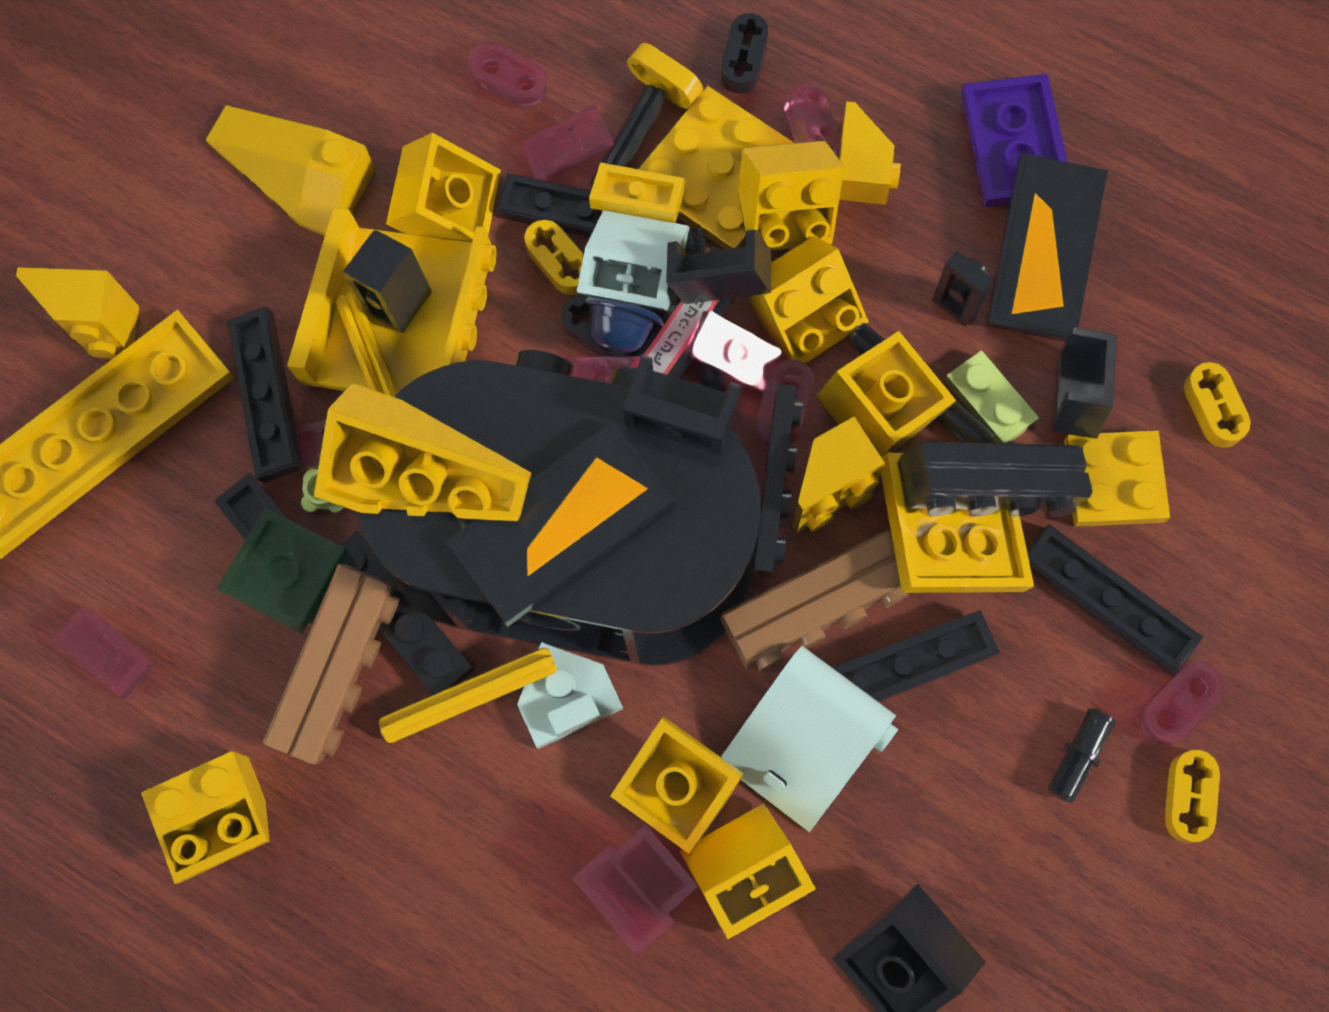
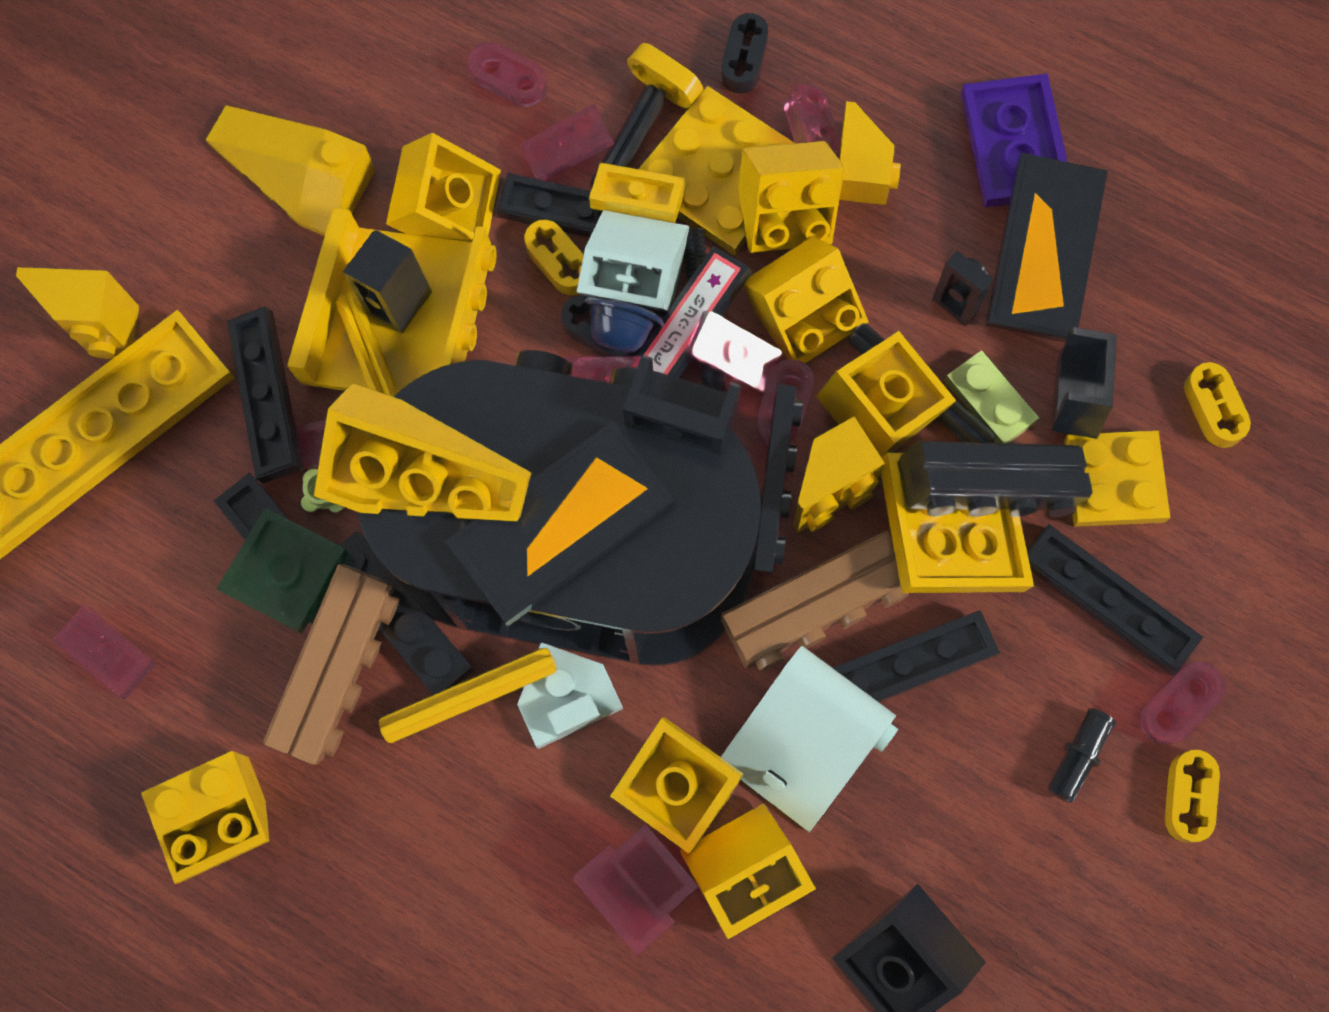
black panel [666,229,771,304] -> none

